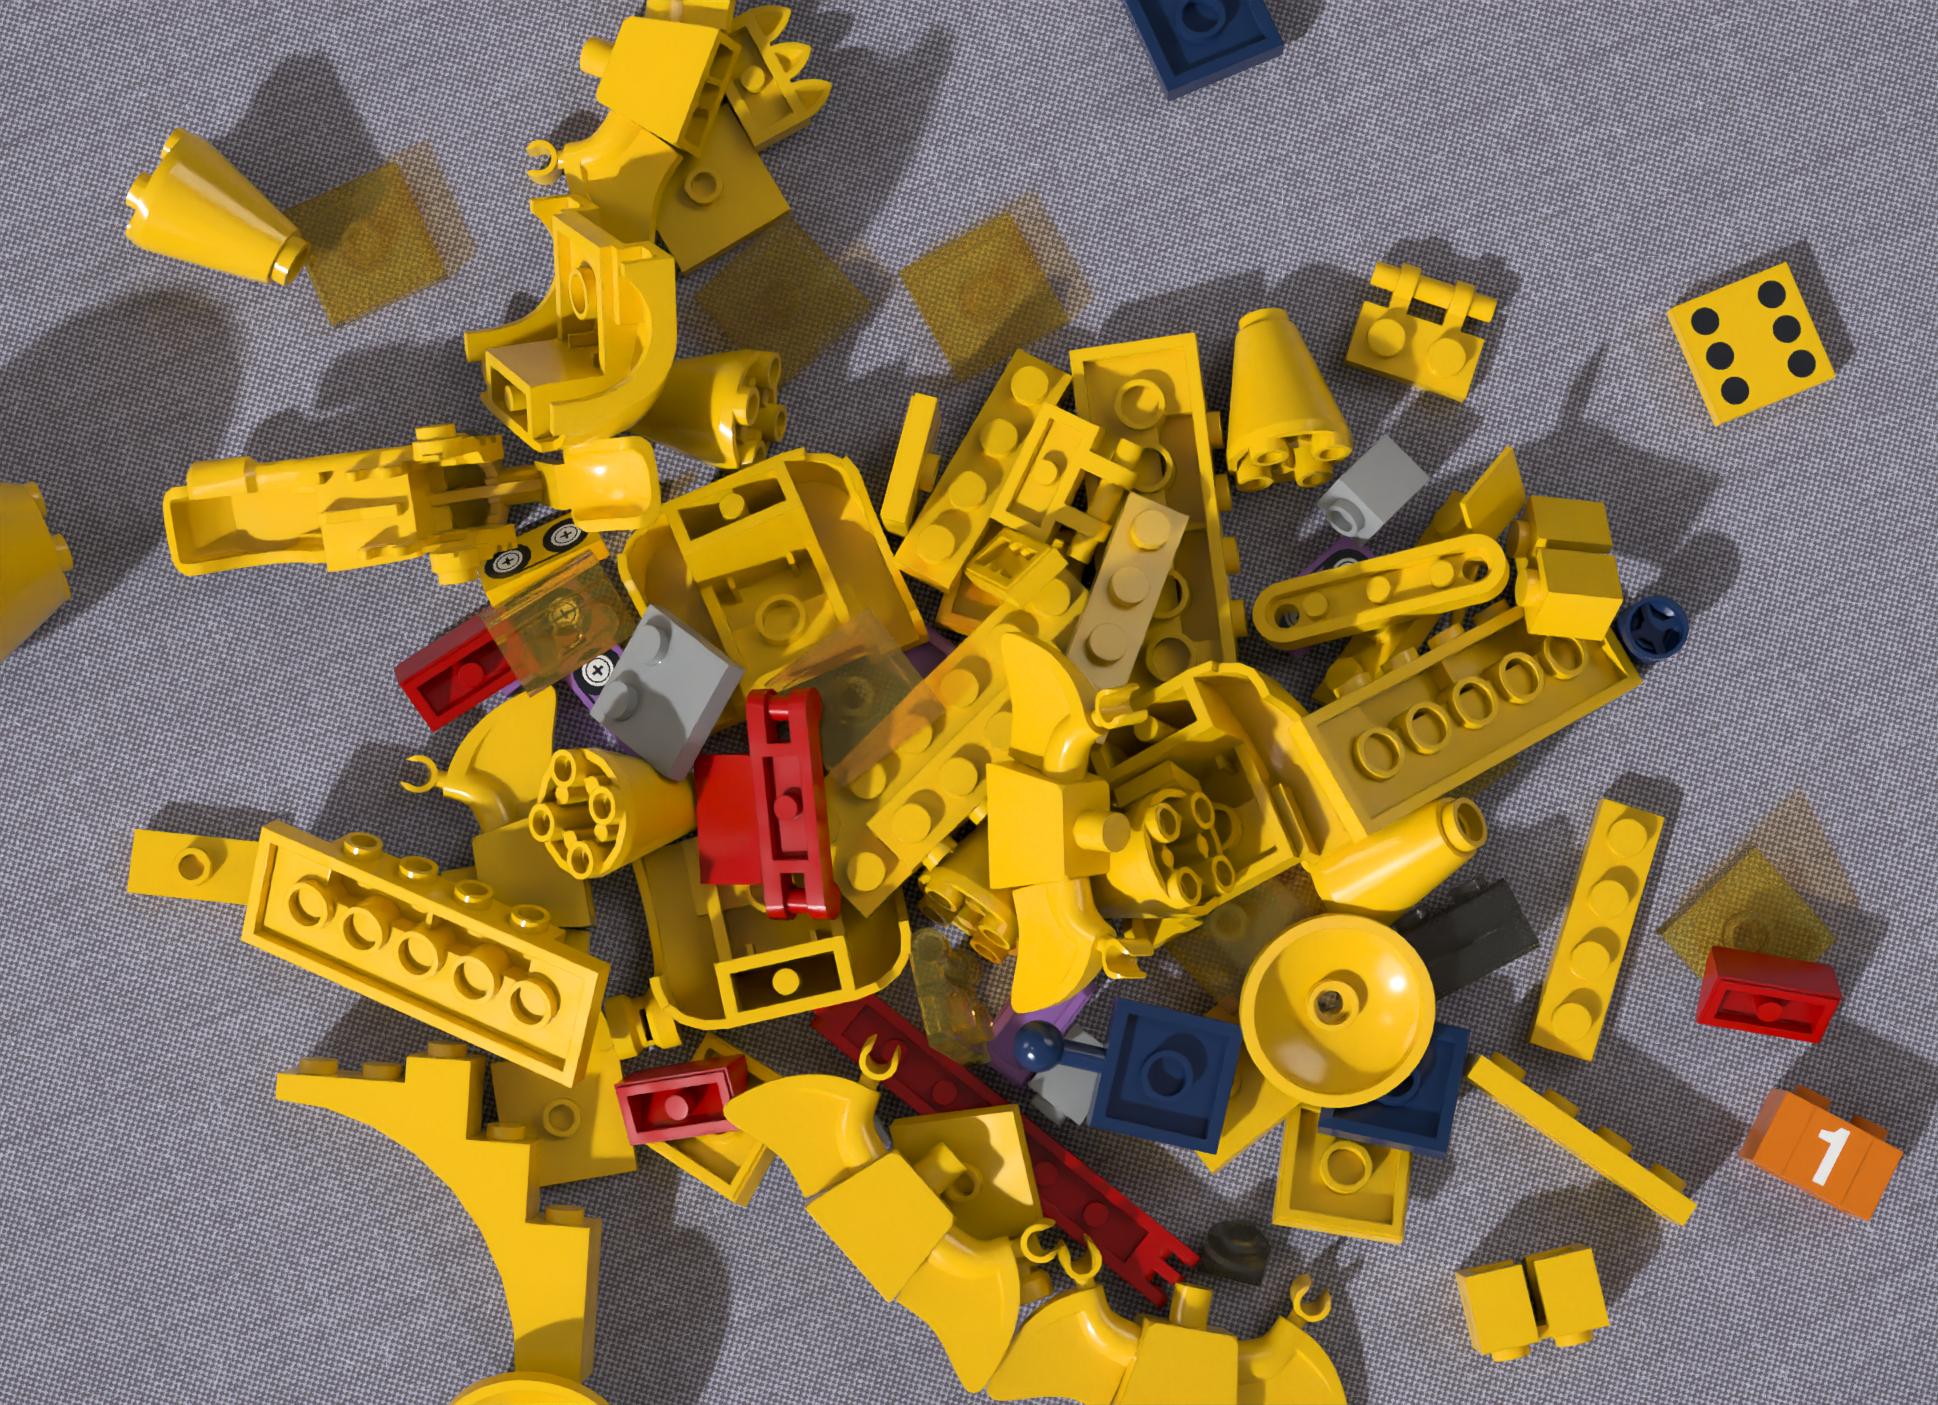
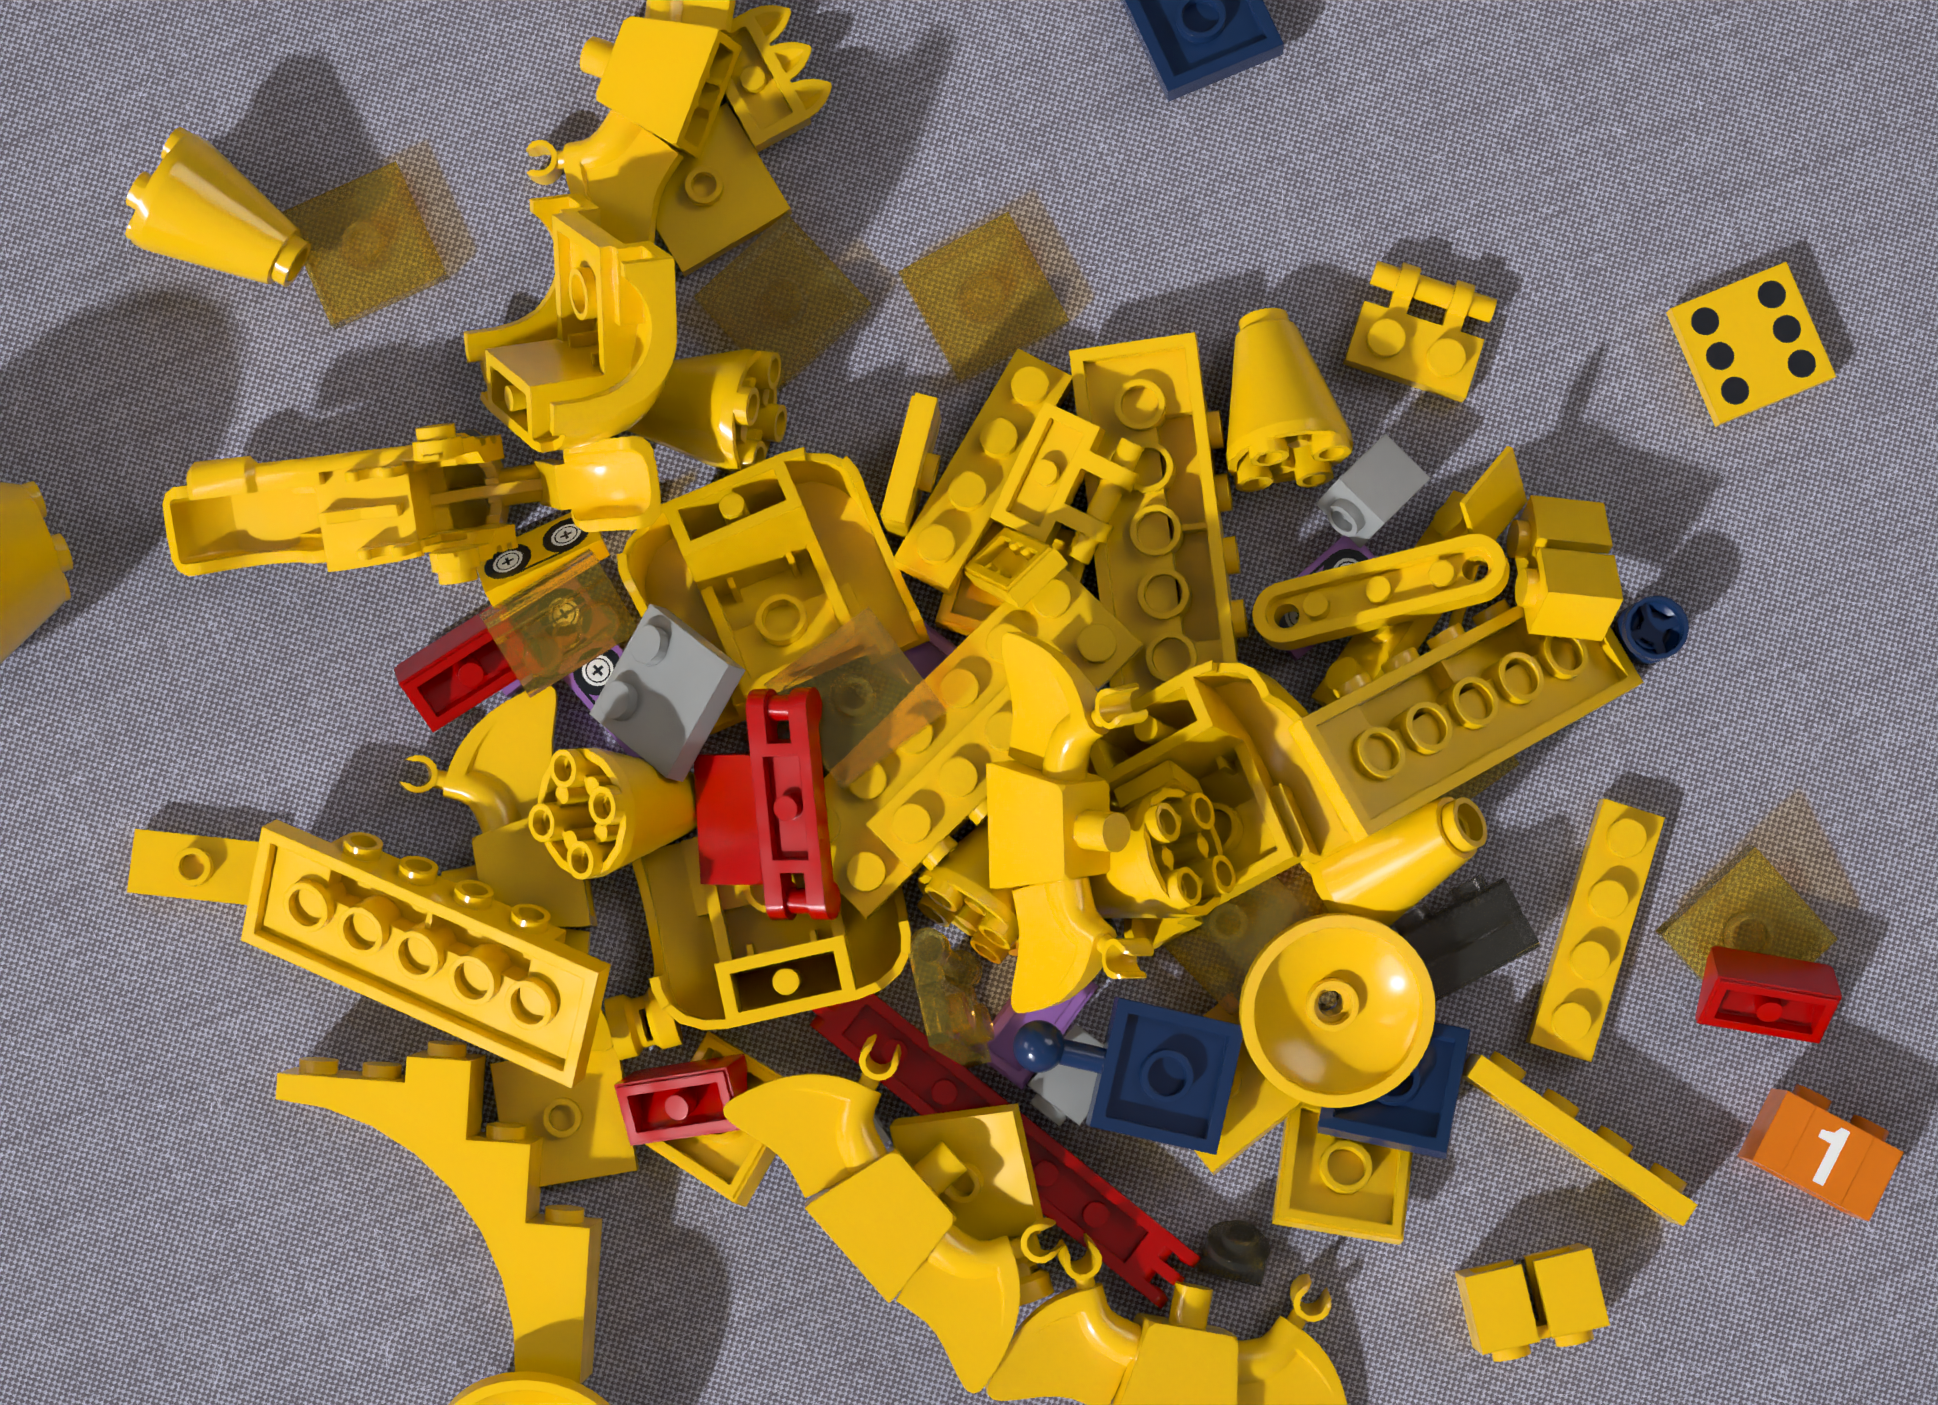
yellow plate [1065,491,1190,752] -> none

